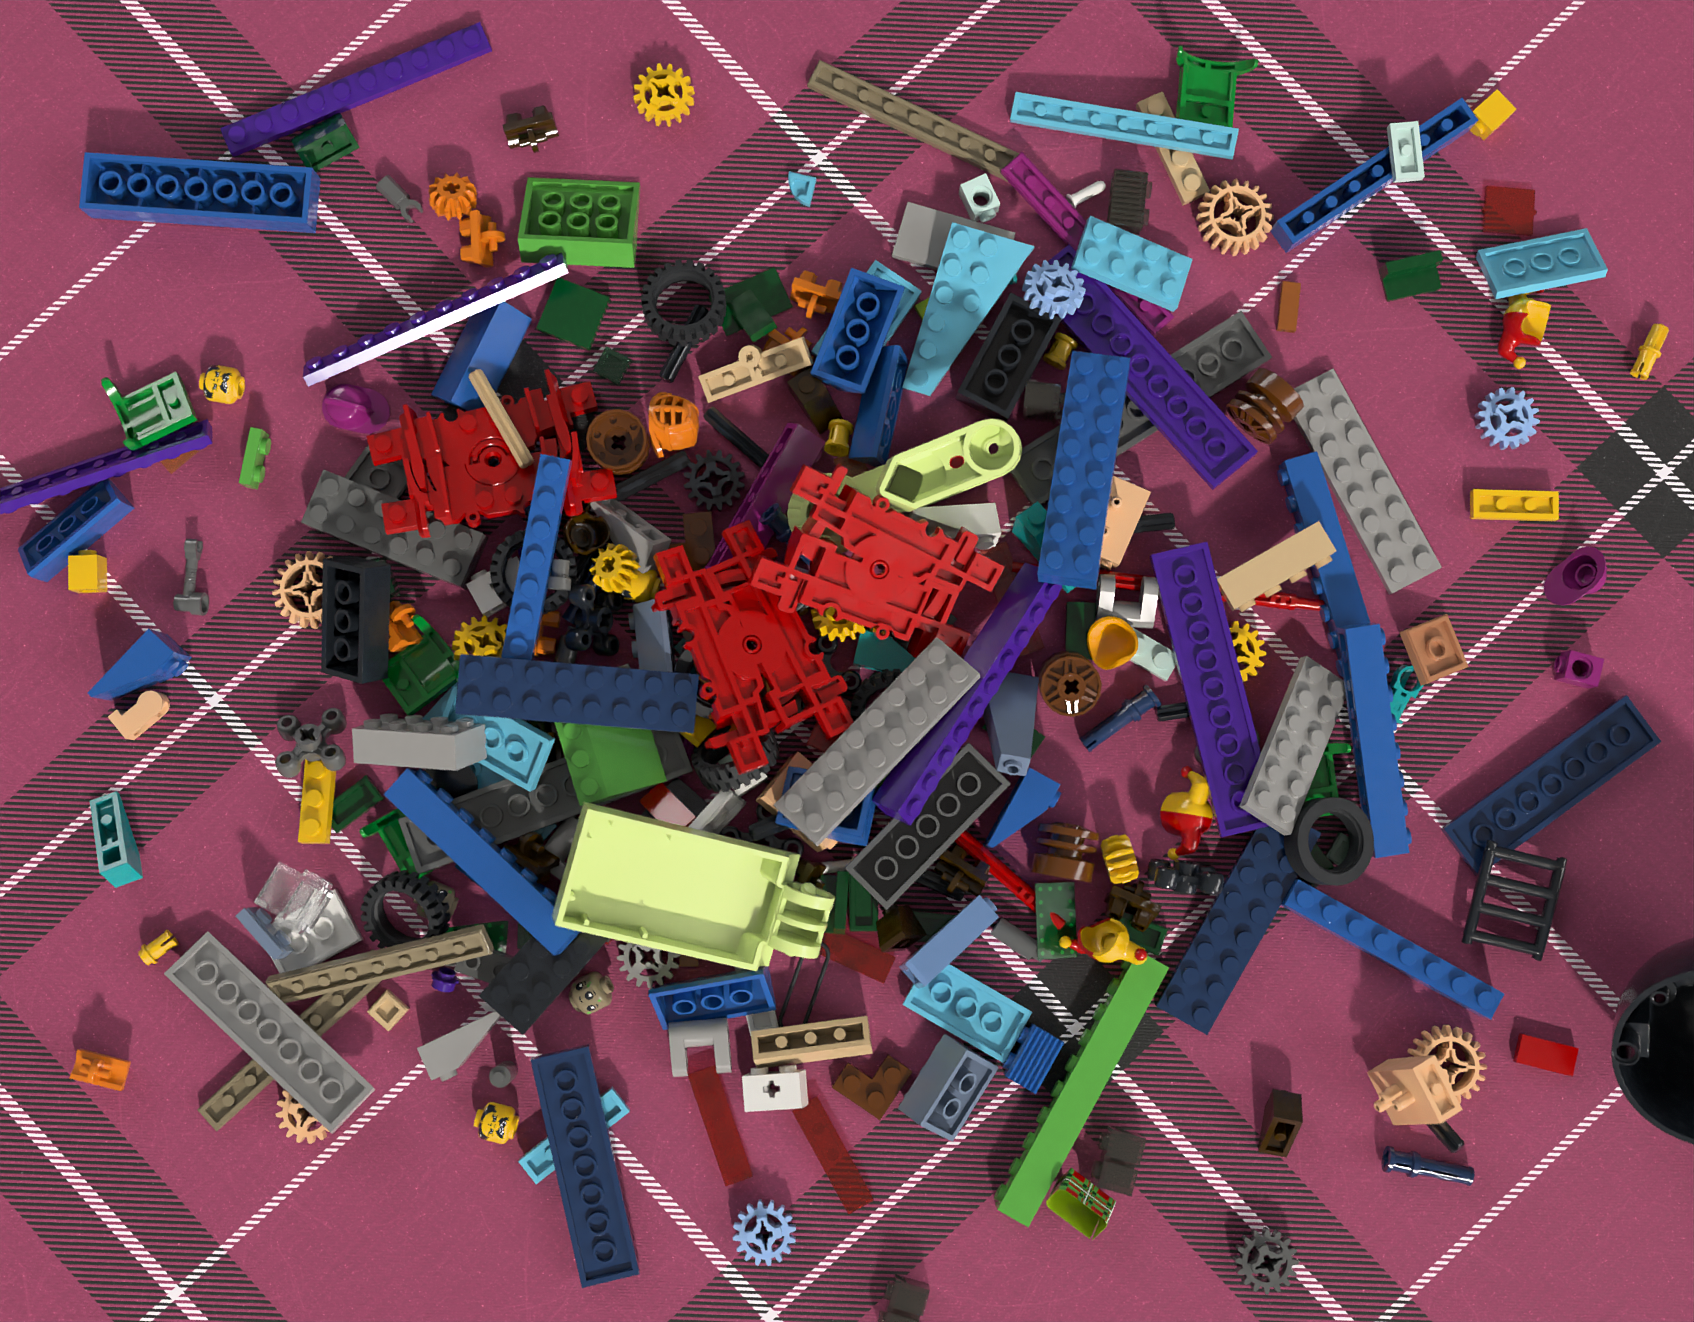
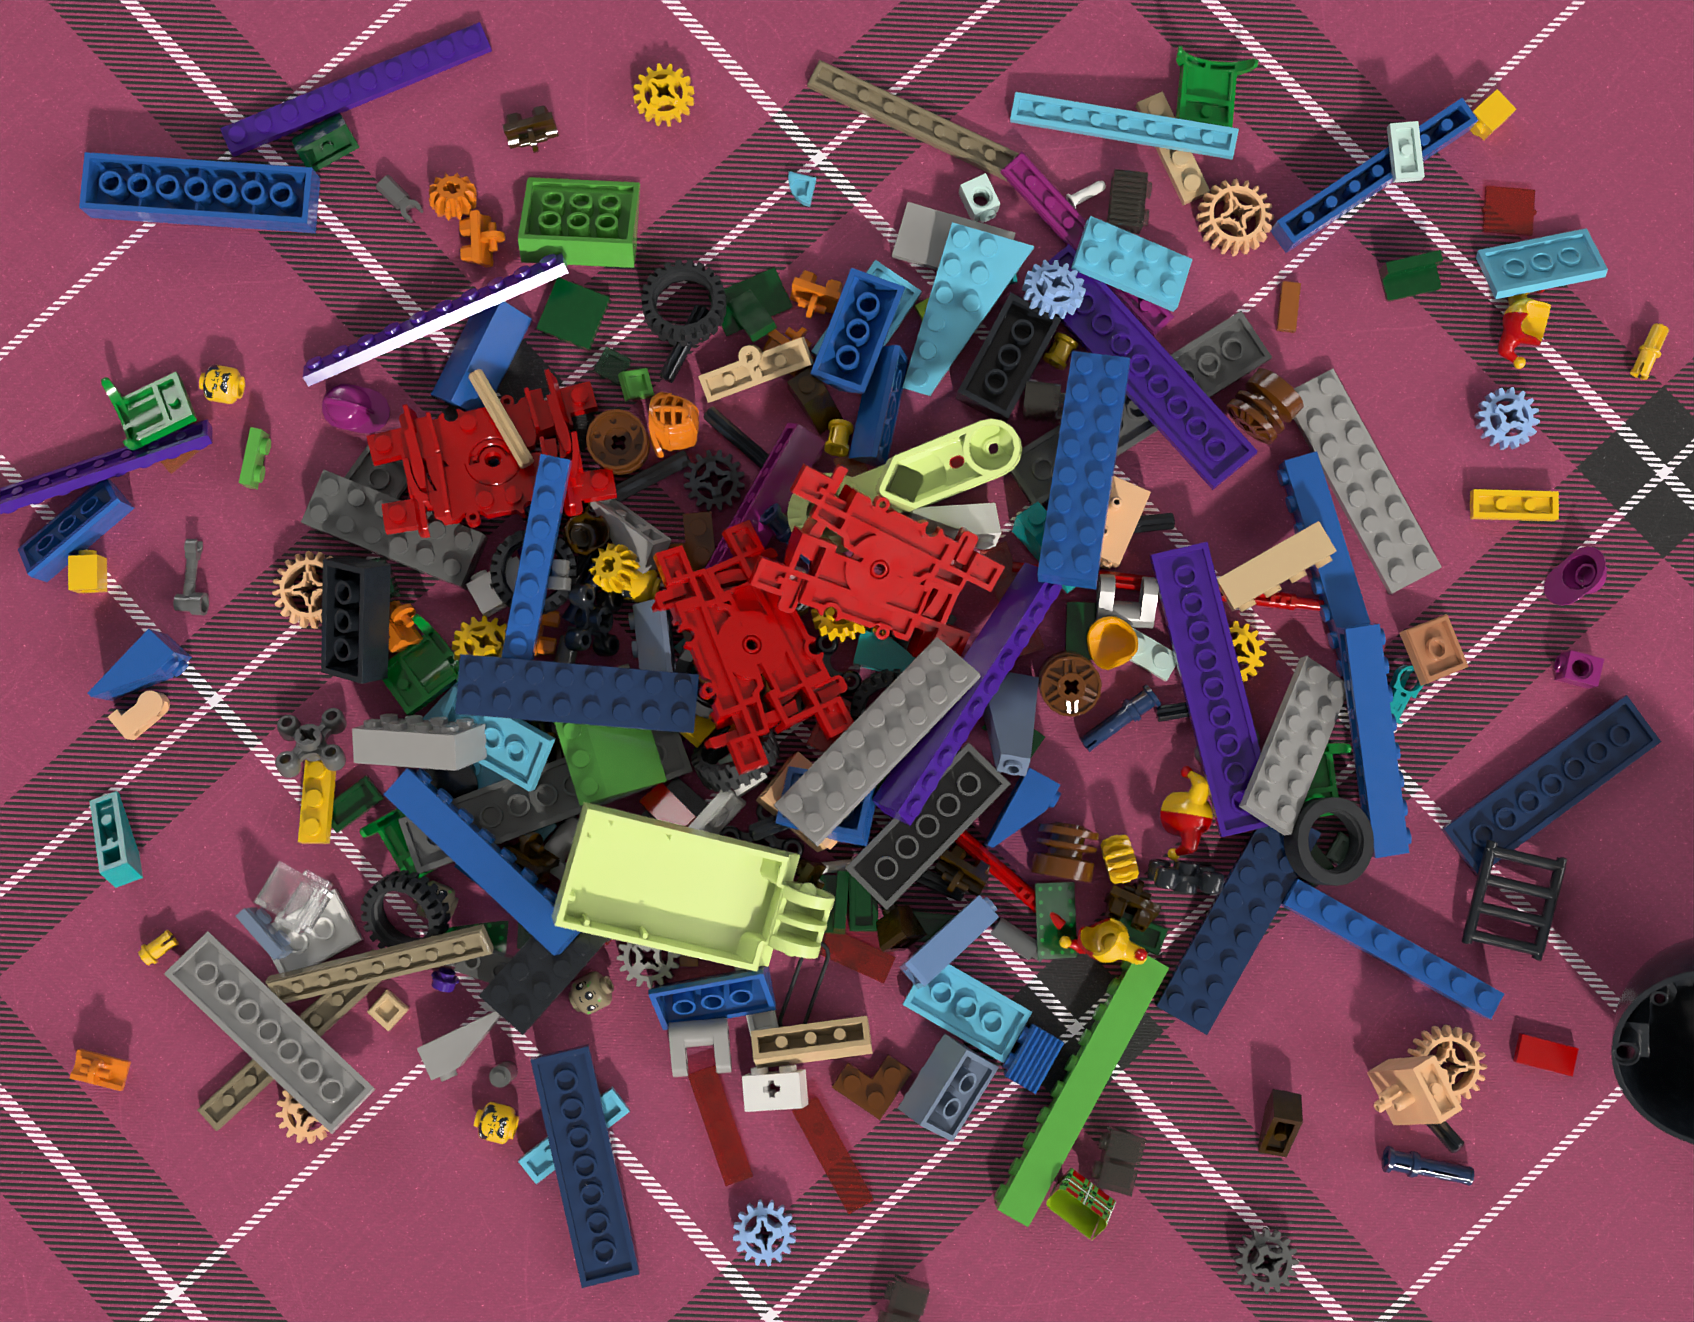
none -> bright green tile [618,368,654,402]

